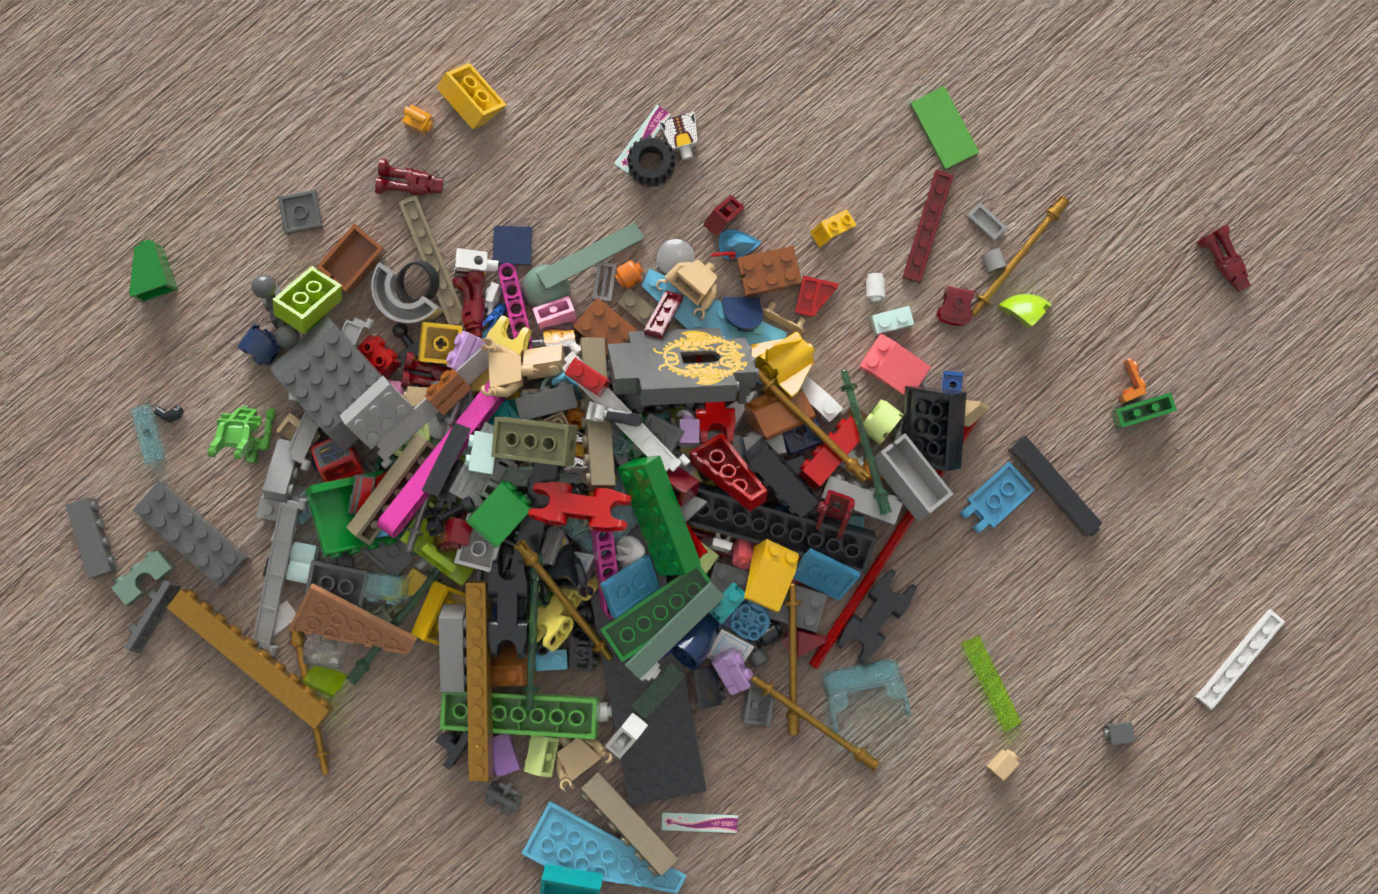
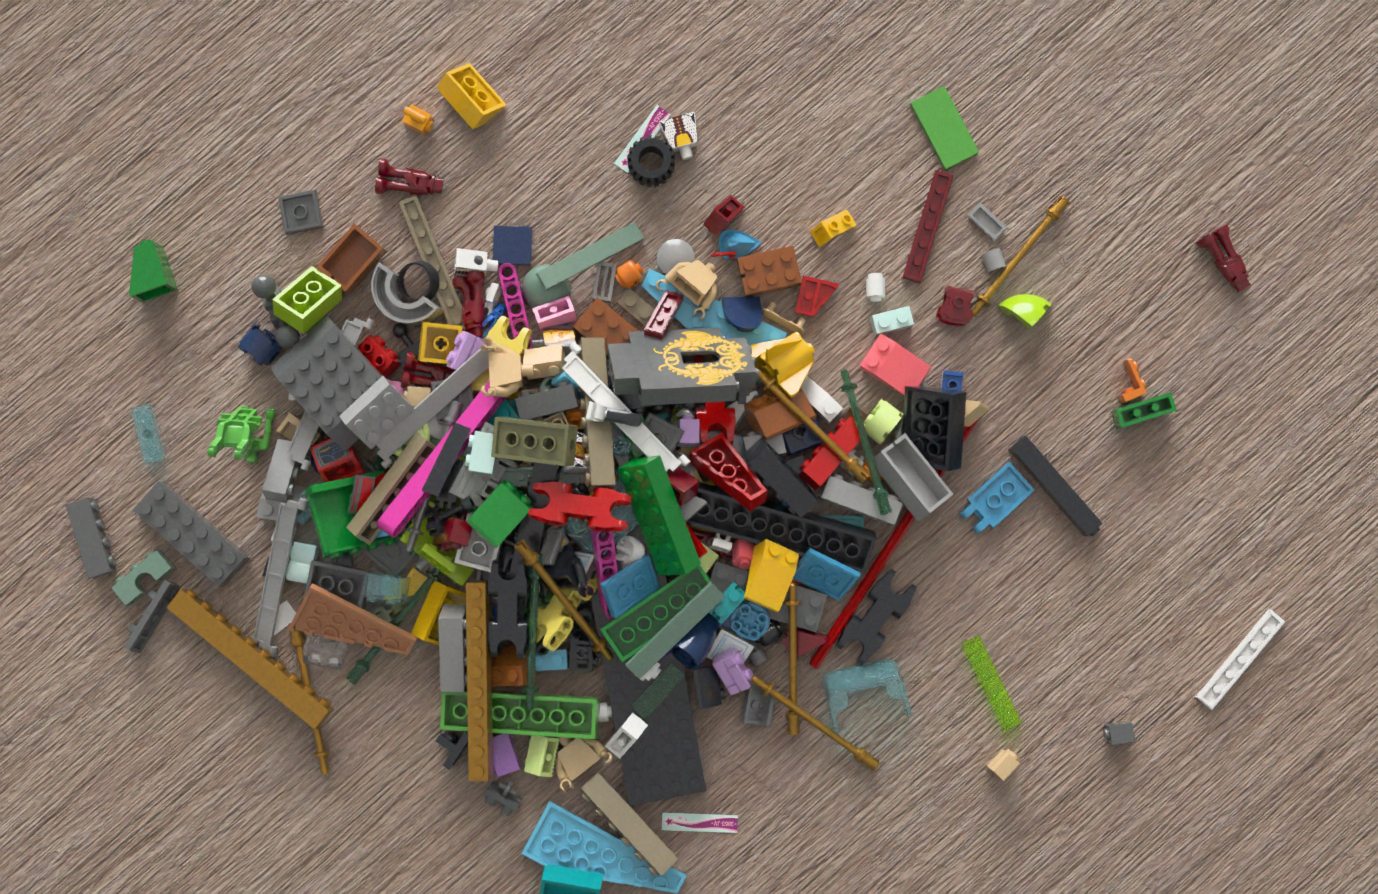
black arm [154,406,184,422] -> none
clear neon green piece [303,661,348,698] -> none
dark orange brick [425,369,472,416] -> none
red brick [564,357,611,398] -> none
dark red piece [816,490,855,538] -> none

